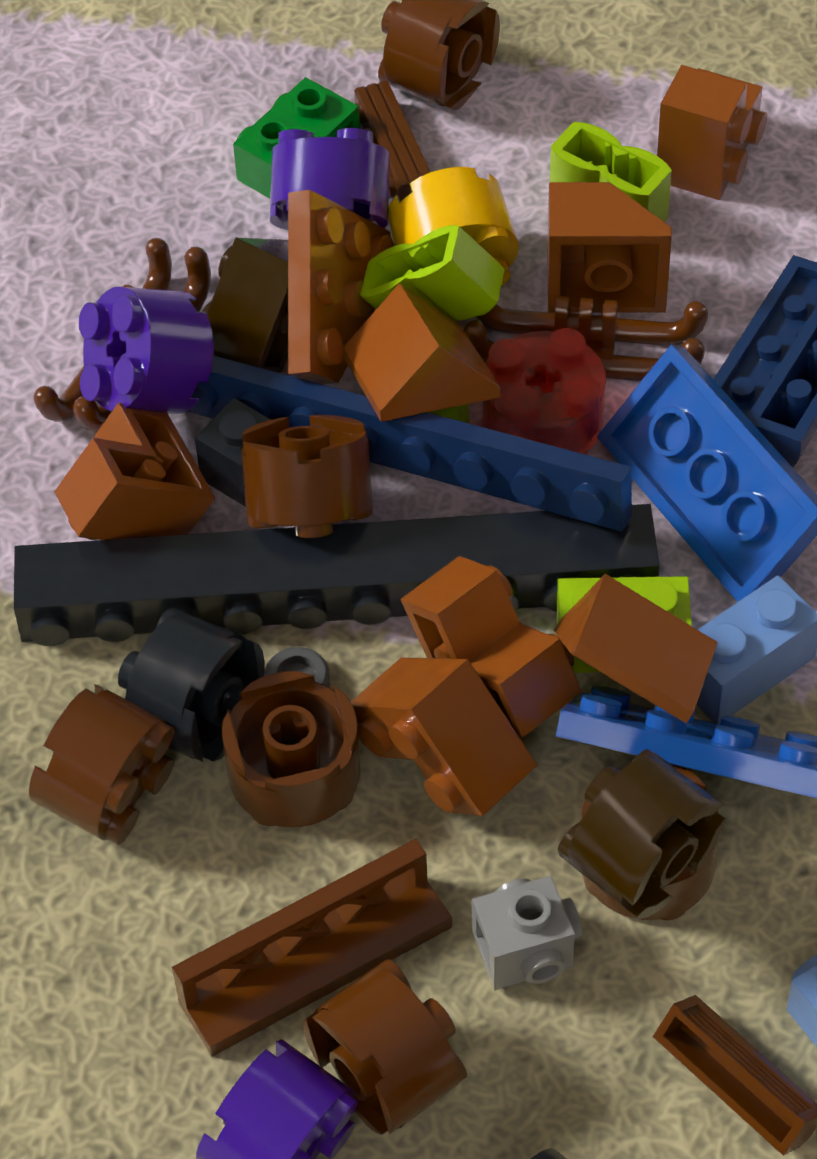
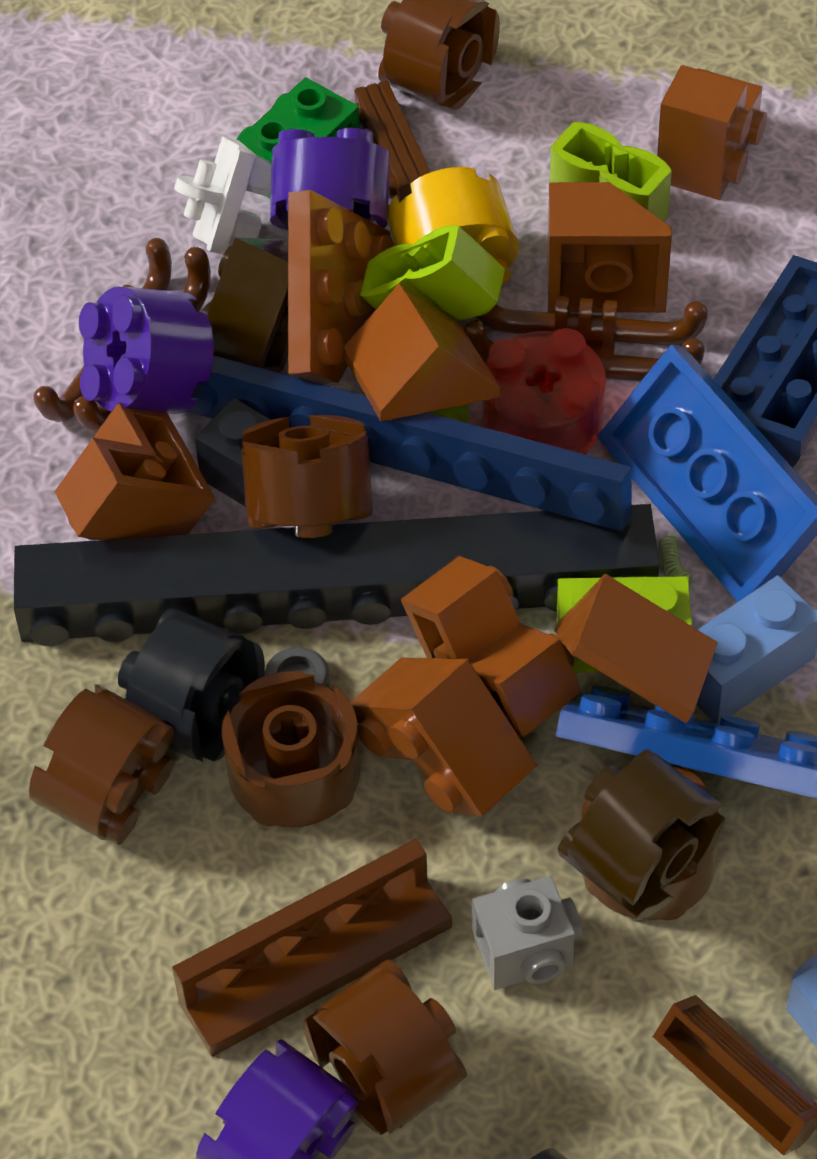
none -> white hips [174,136,272,255]
none -> yellowish green leg [658,533,693,582]

